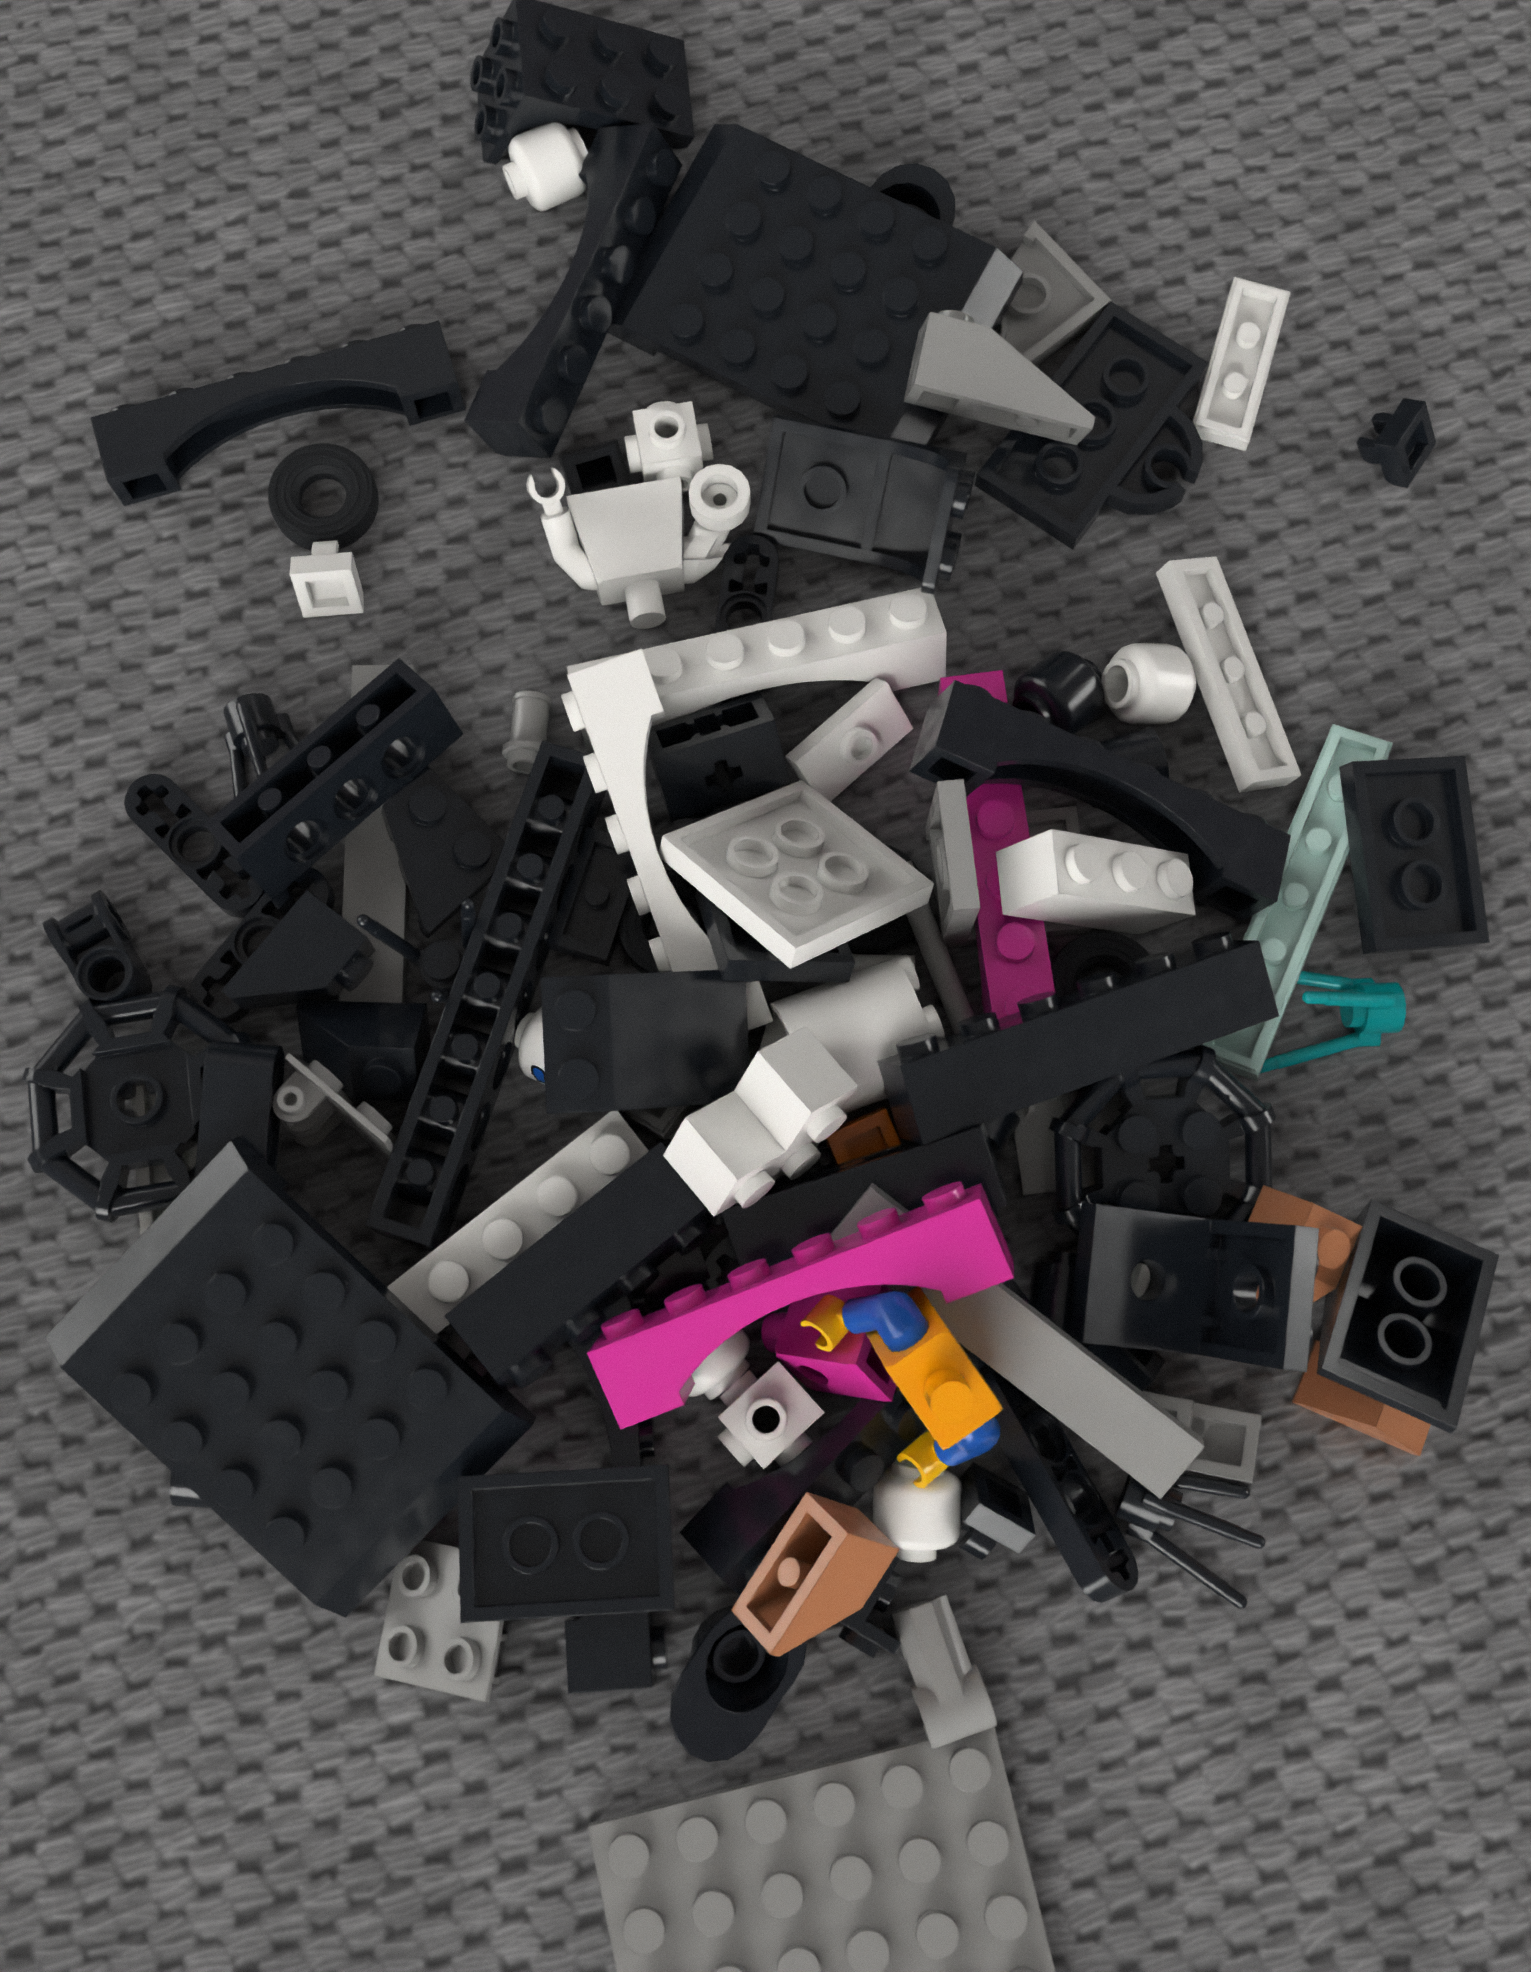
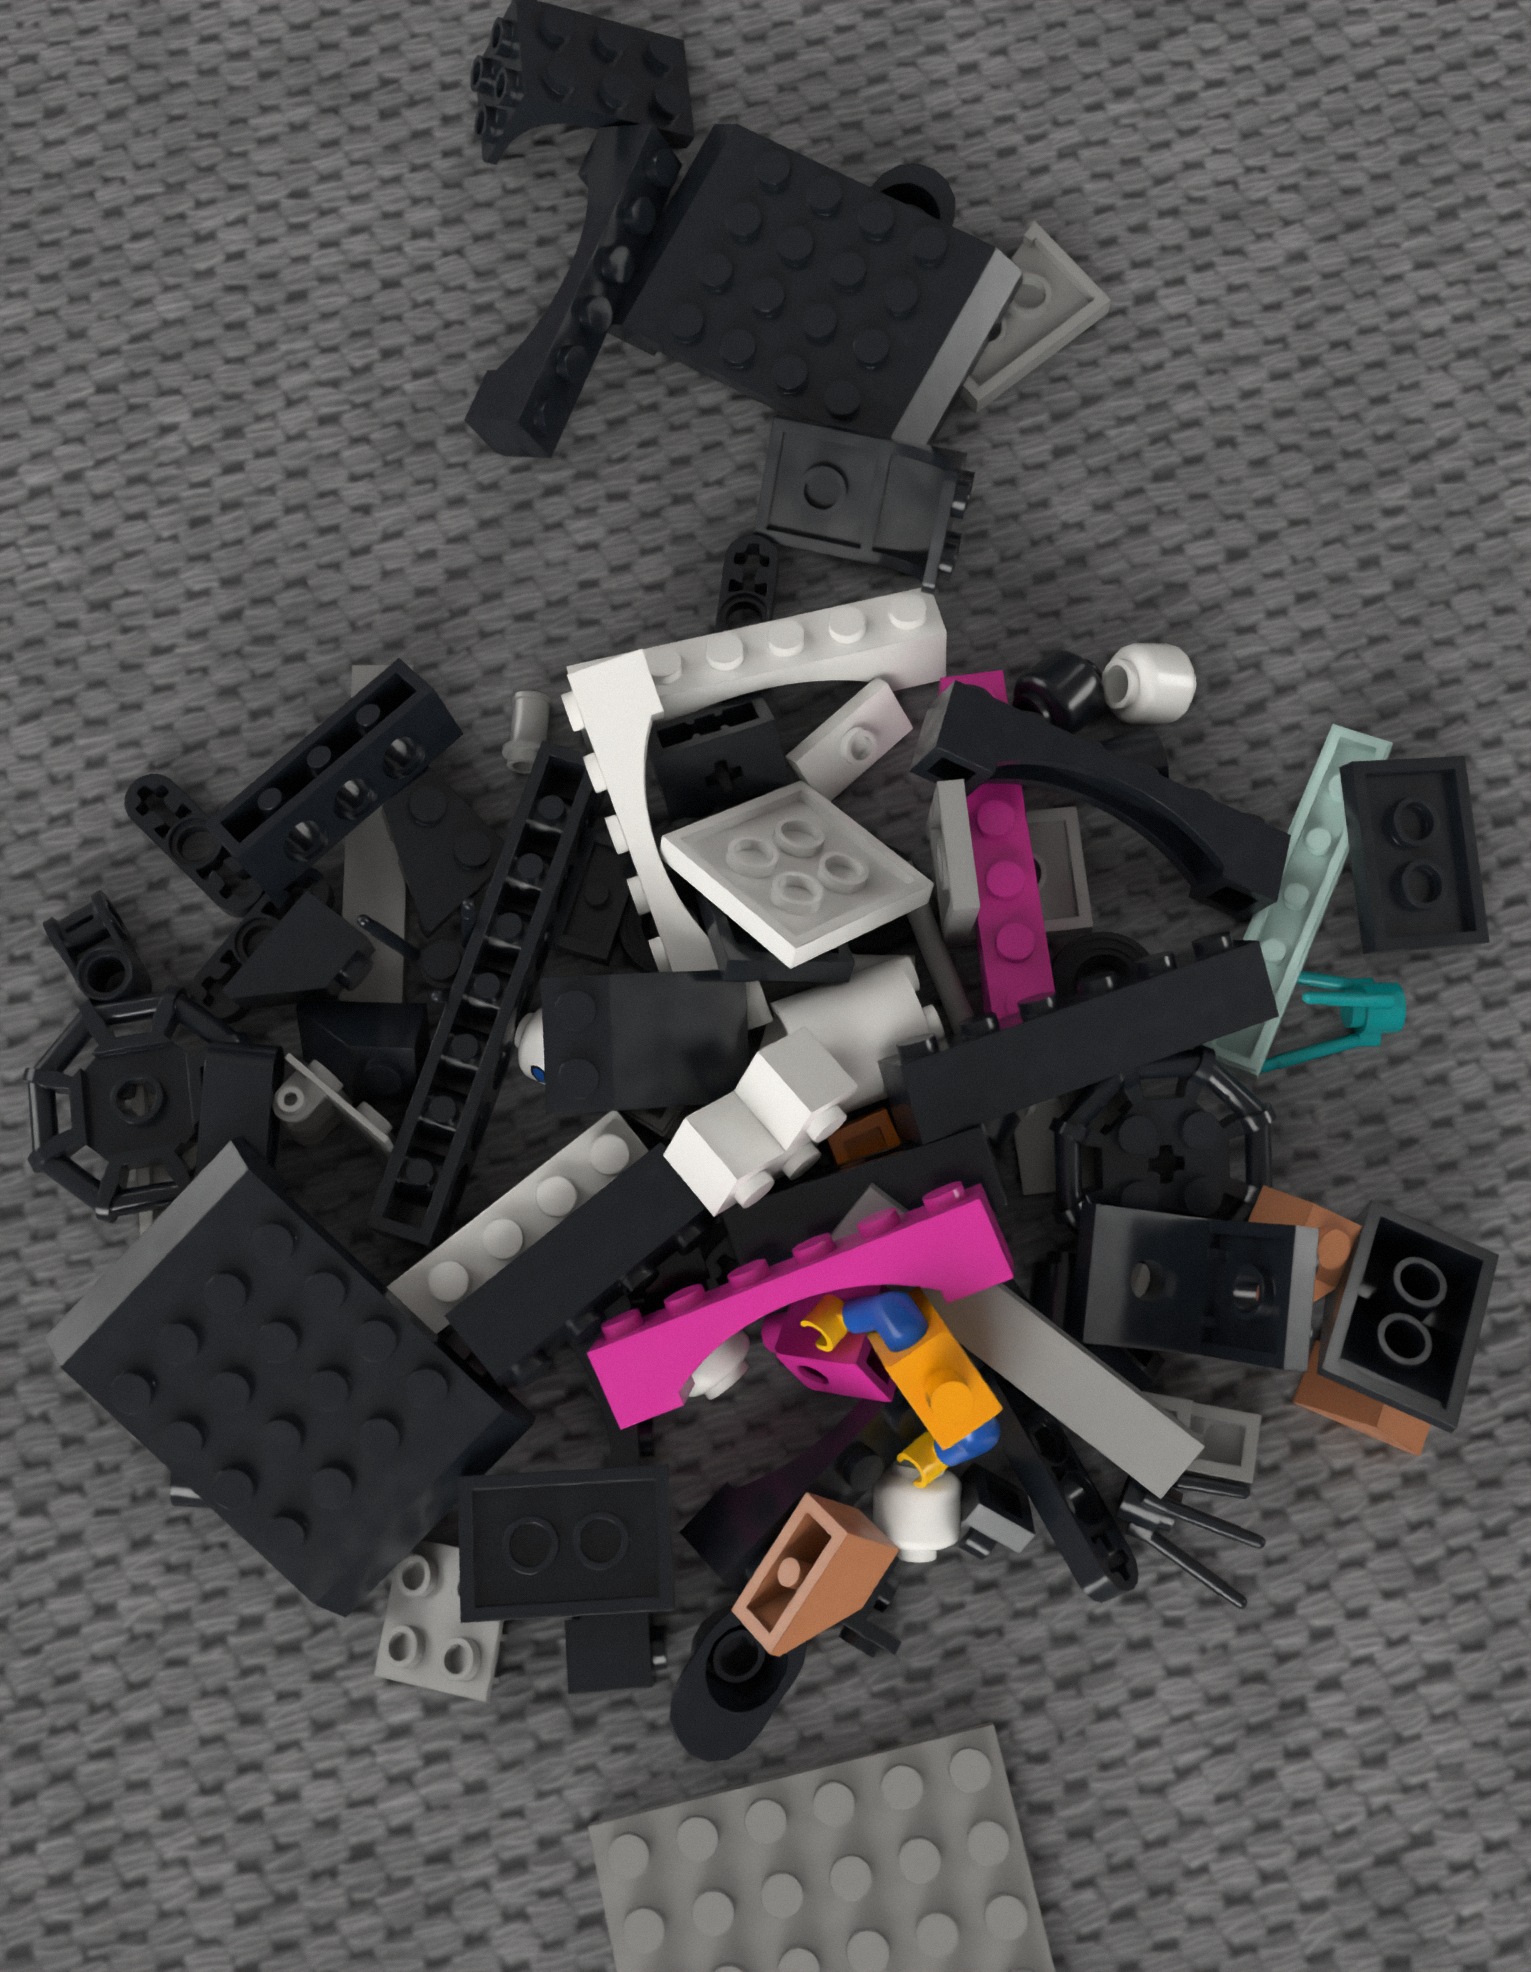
black arch [90,321,466,506] -> none
black plant [223,693,301,798] -> none
black tyre [268,443,379,550] -> none
white tile [290,540,364,618] -> none
white head [502,122,588,211] -> none
white torso [526,464,751,629] -> none
black slope [558,439,631,495] -> none
white brick [624,401,713,493] -> none
white brick [717,1361,825,1469] -> none
light grey piece [890,1594,997,1750] -> none
light grey slope [904,310,1095,445] -> none
black plate [975,302,1209,550] -> none
white brick [996,829,1196,934] -> none
white plate [1156,556,1301,793] -> none
white tile [1193,277,1291,451] -> none
black tile [1357,398,1436,488] -> none

